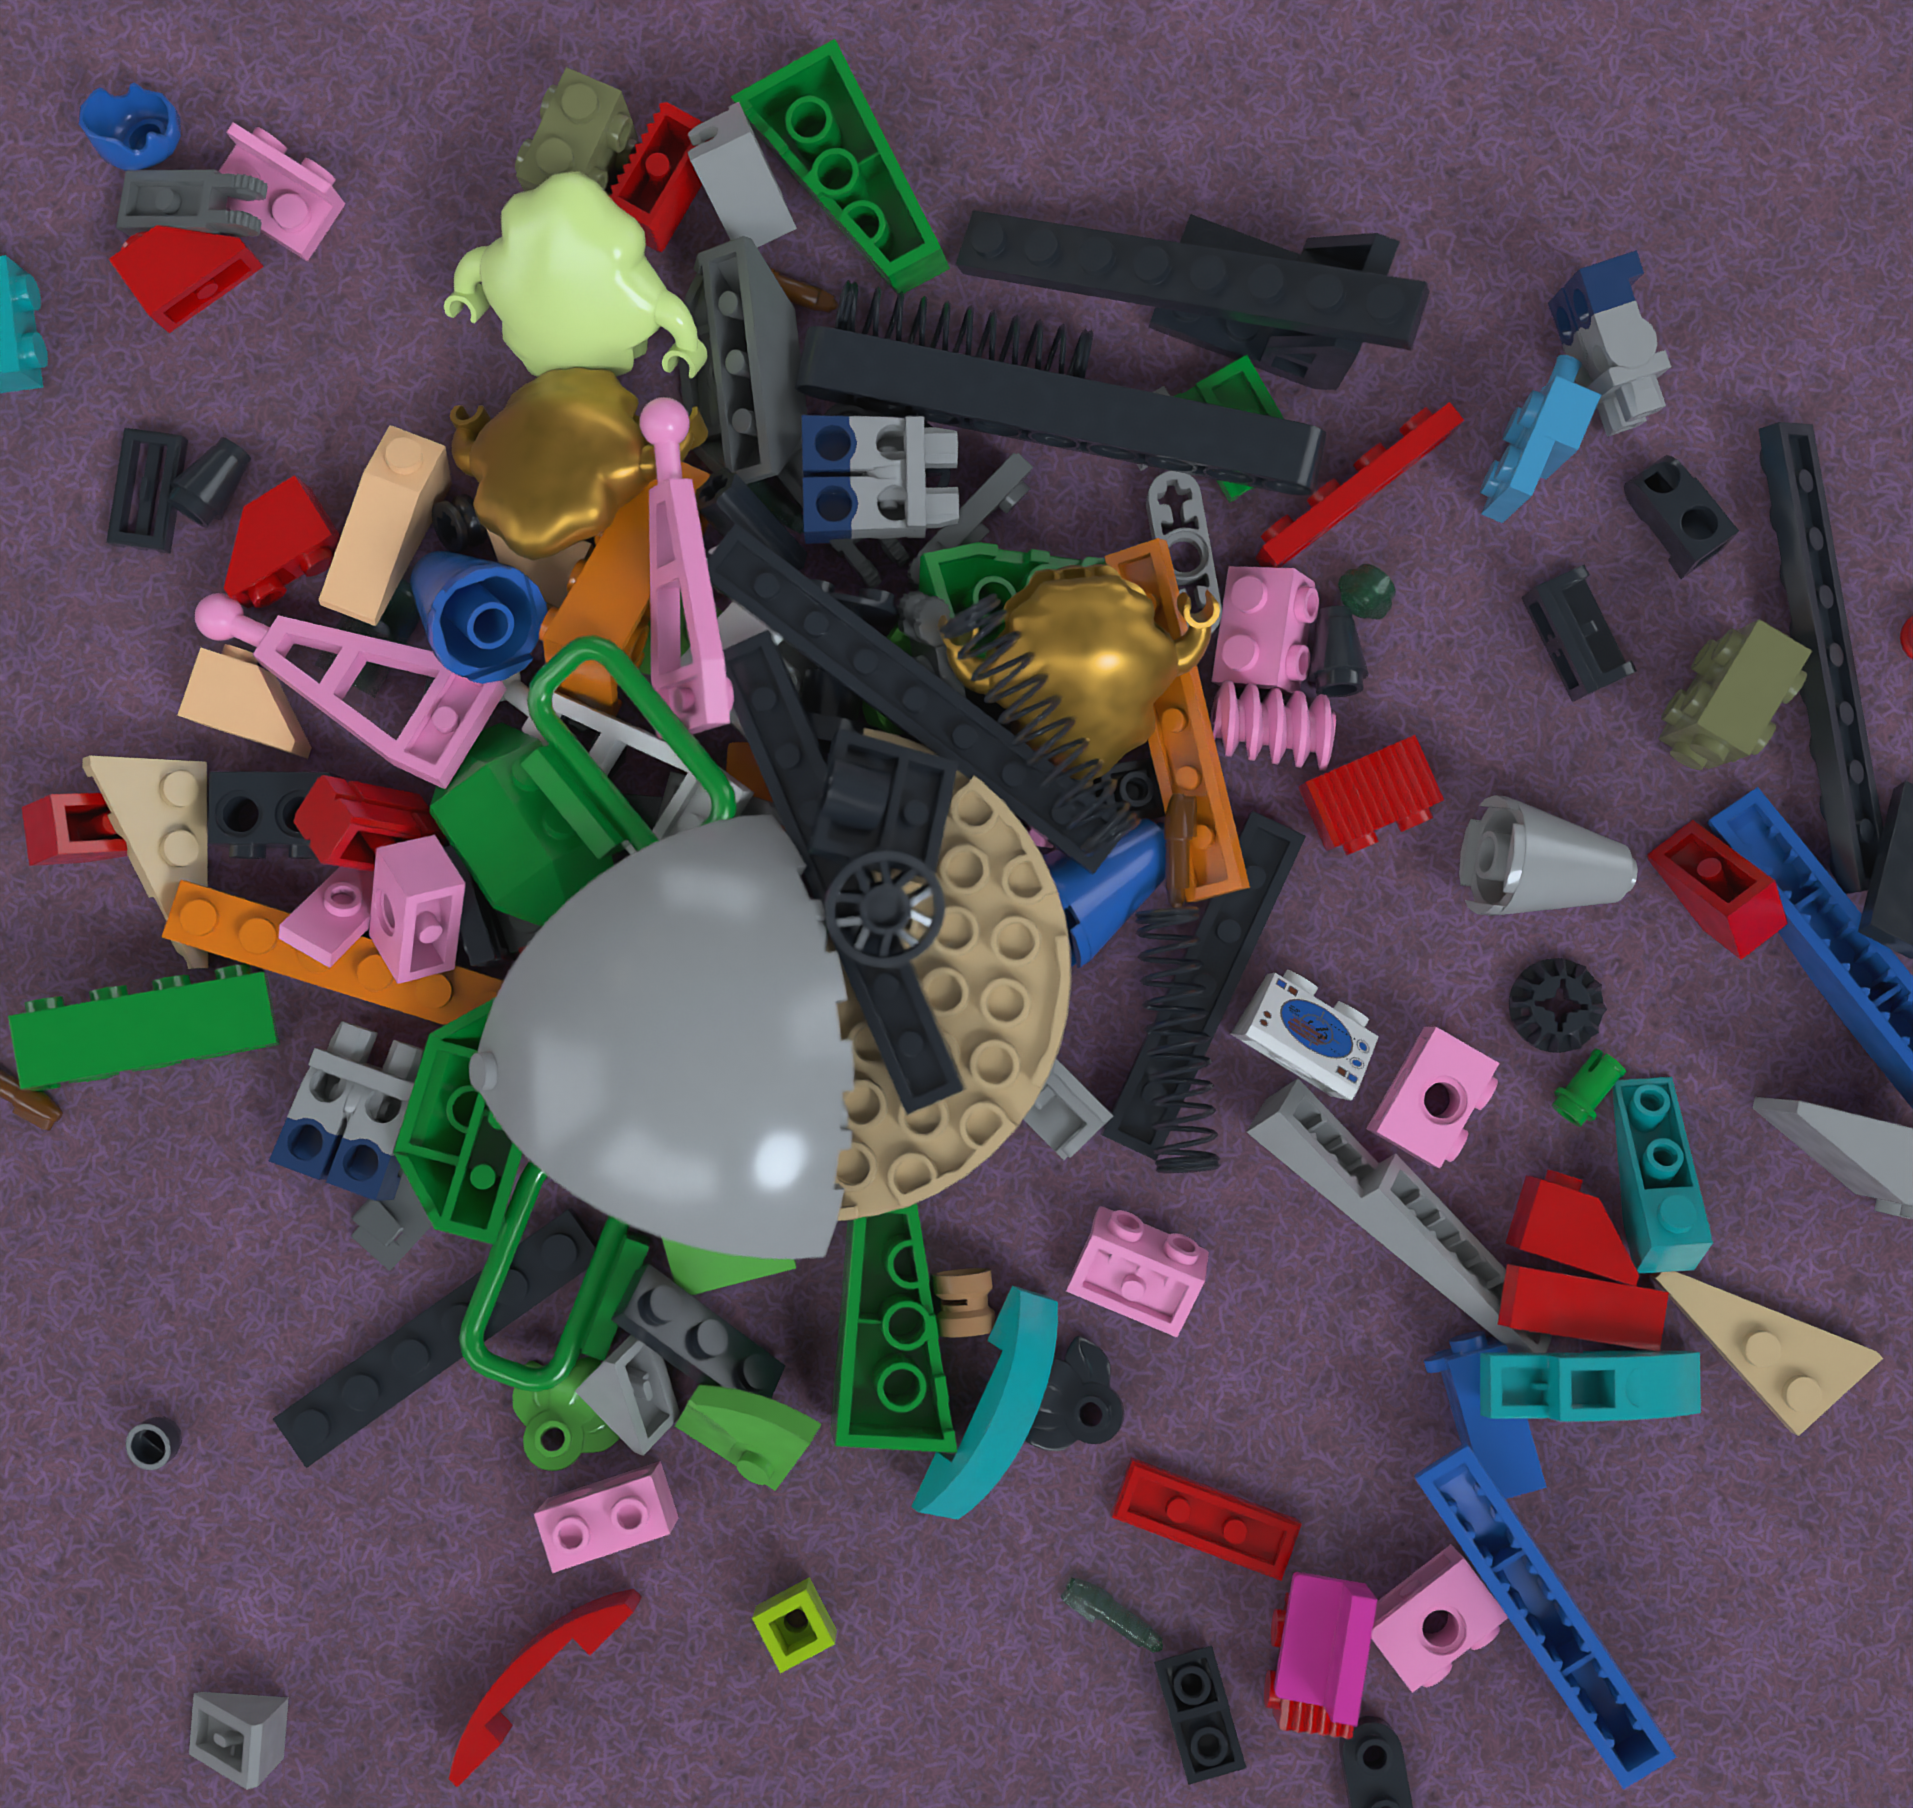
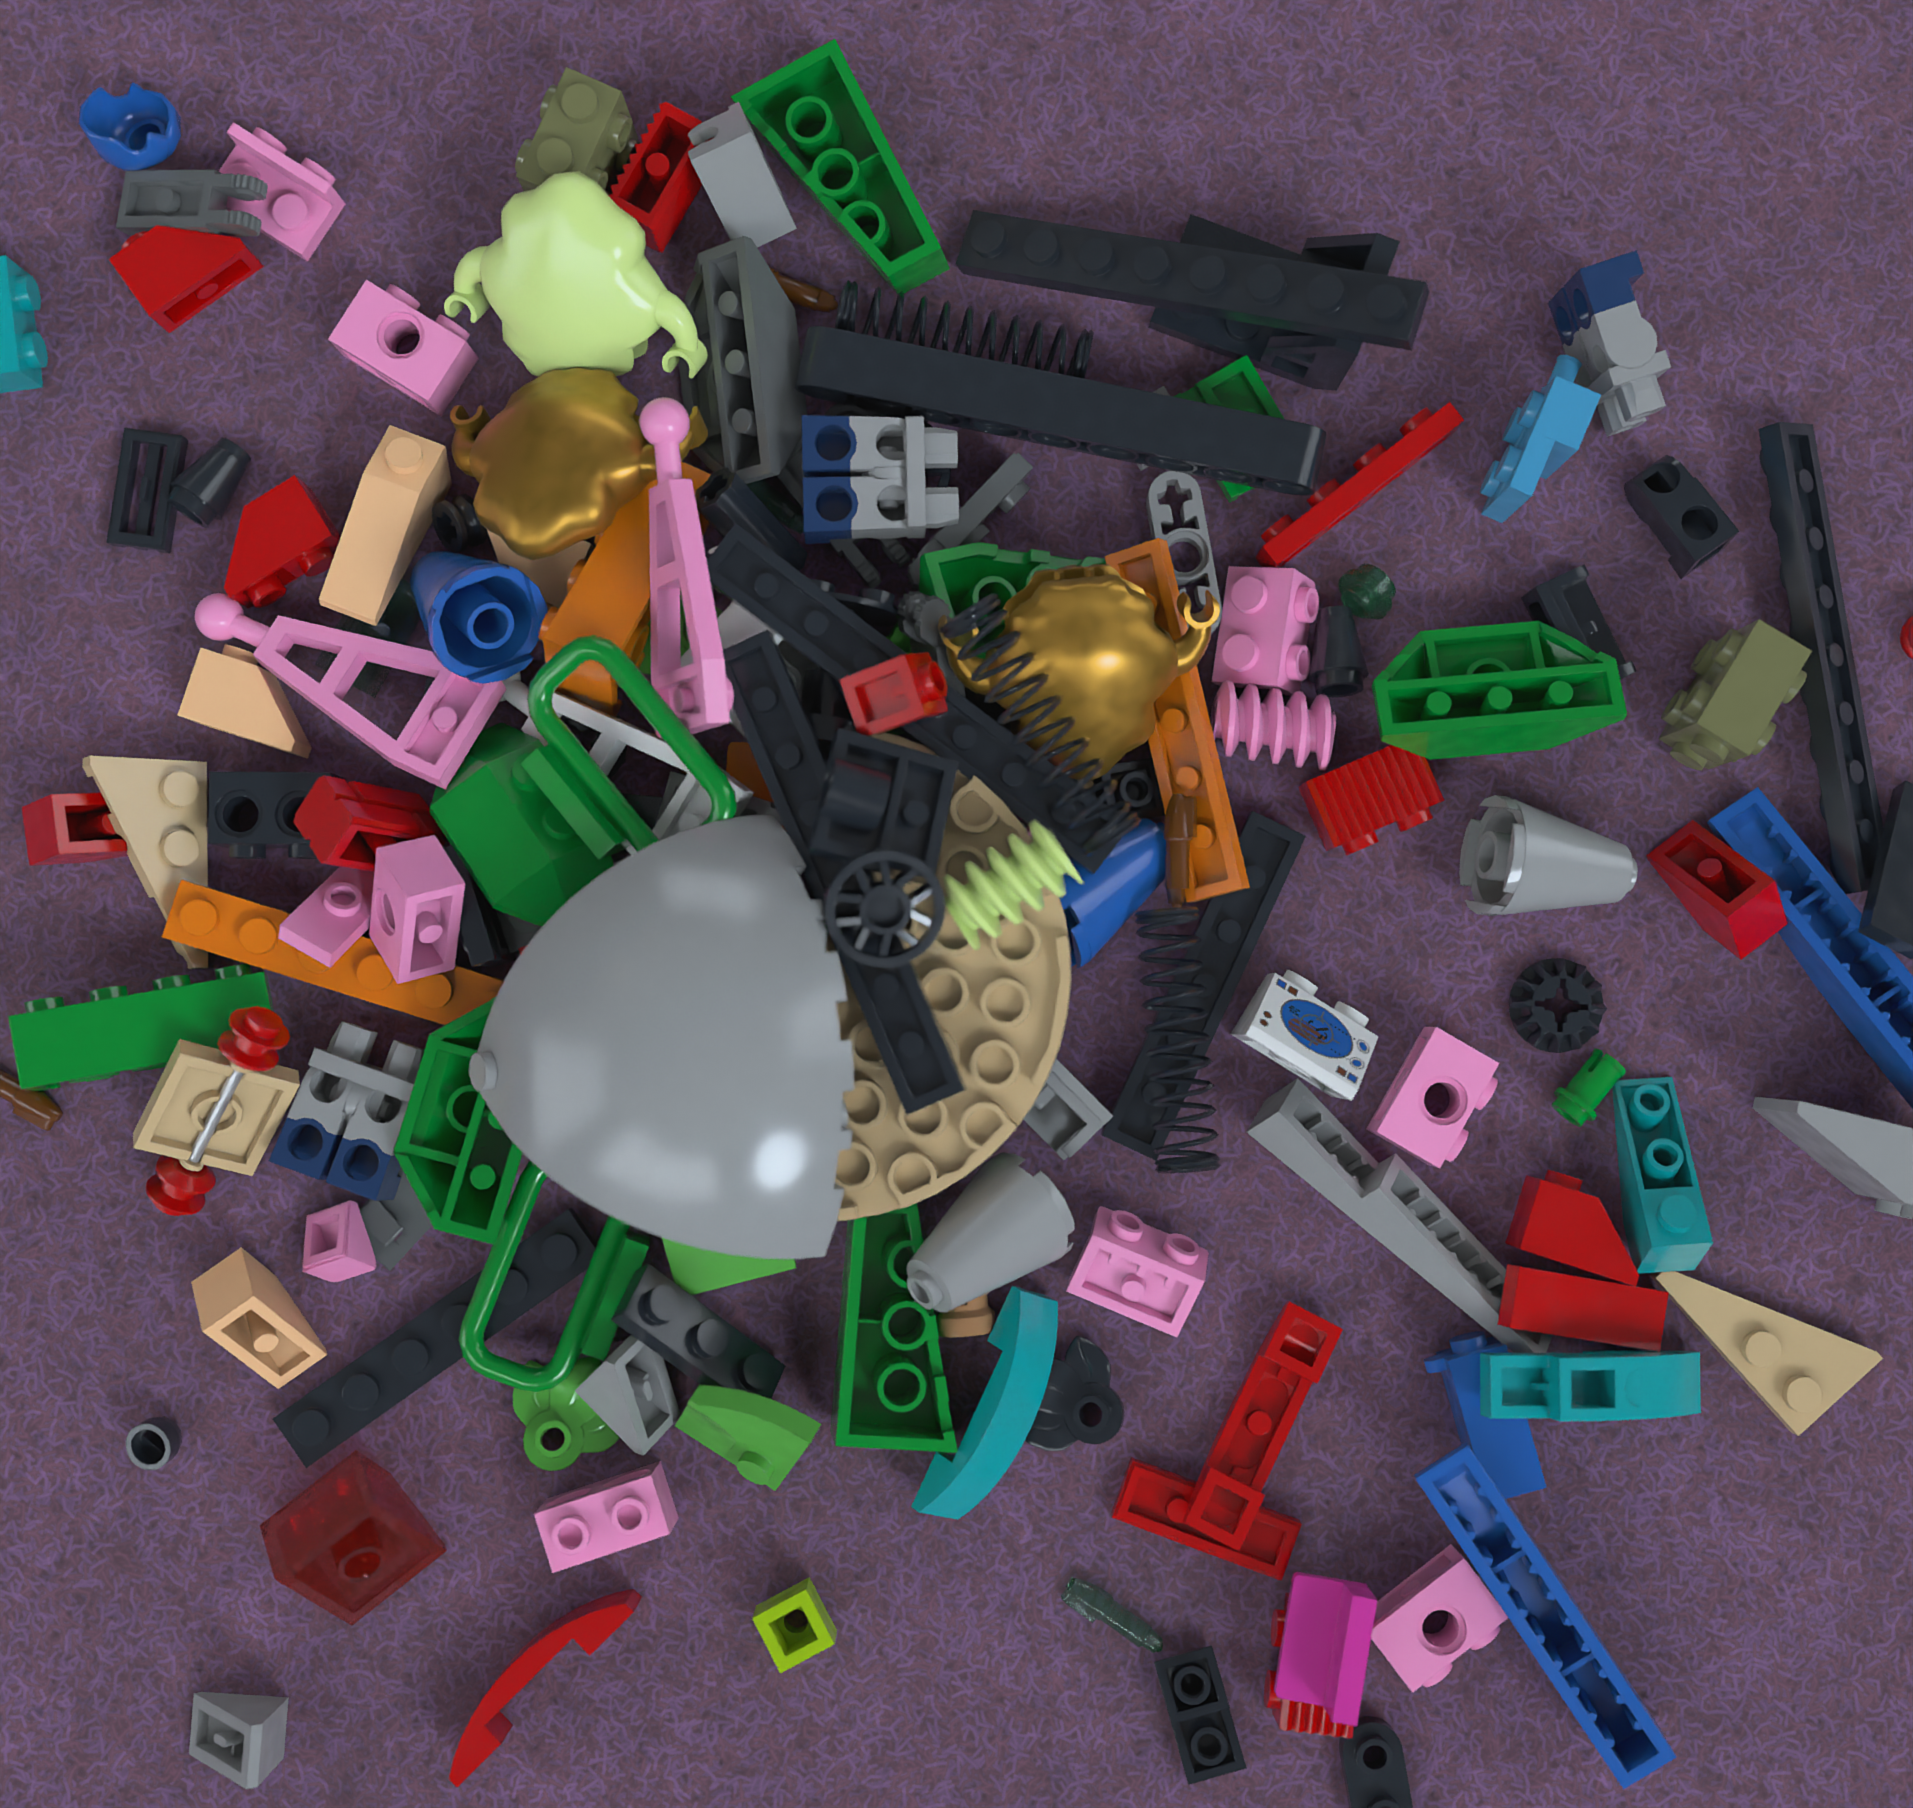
none -> tan plate [133,1006,300,1216]
none -> light nougat slope [191,1247,327,1389]
none -> clear red slope [259,1450,447,1626]
none -> bright pink slope [302,1200,376,1282]
none -> bright pink brick [328,279,479,416]
none -> red bracket [839,652,948,737]
none -> light grey cone [907,1153,1075,1312]
none -> yellowish green piece [943,819,1084,951]
none -> red slope [1183,1301,1343,1551]
none -> green wedge [1372,621,1627,760]

